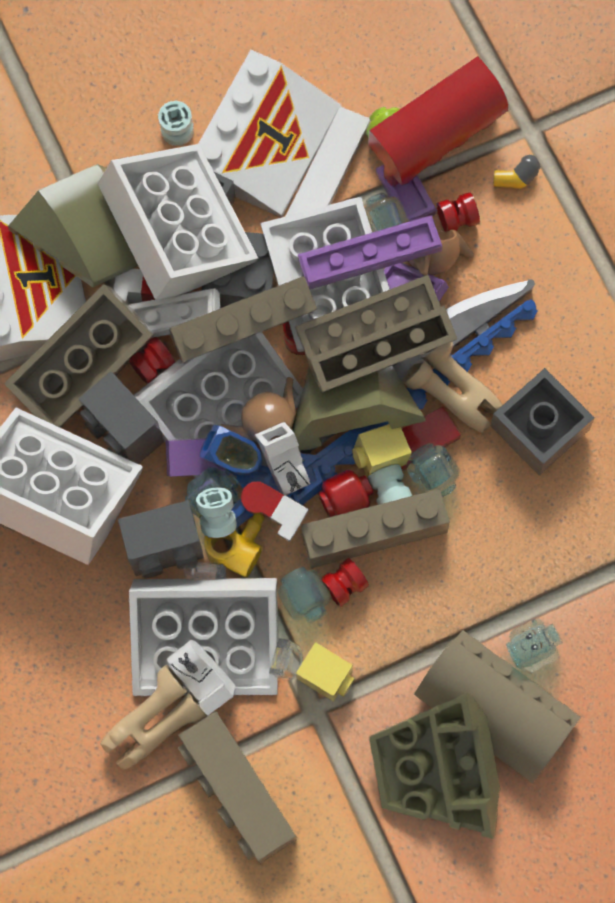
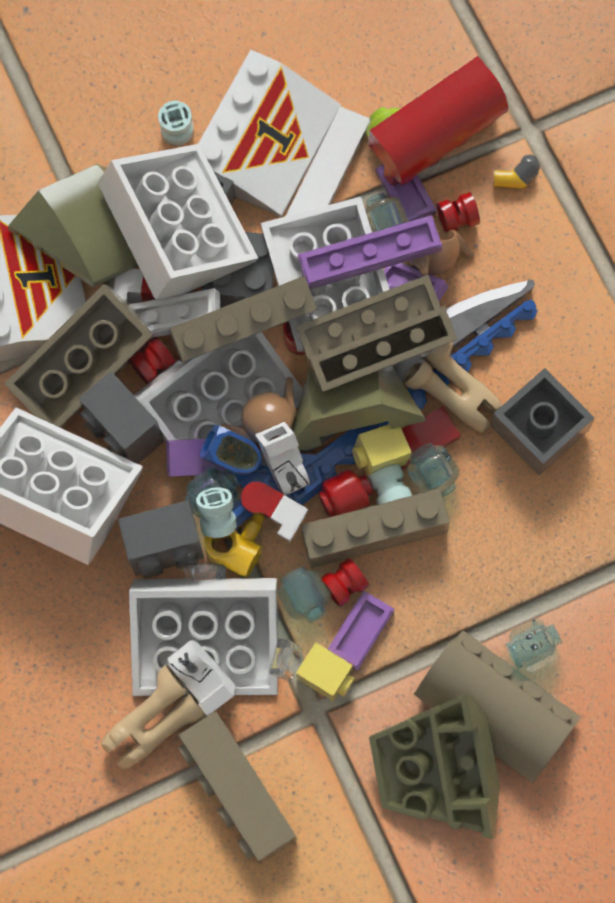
none -> medium lavender tile [327,591,394,672]

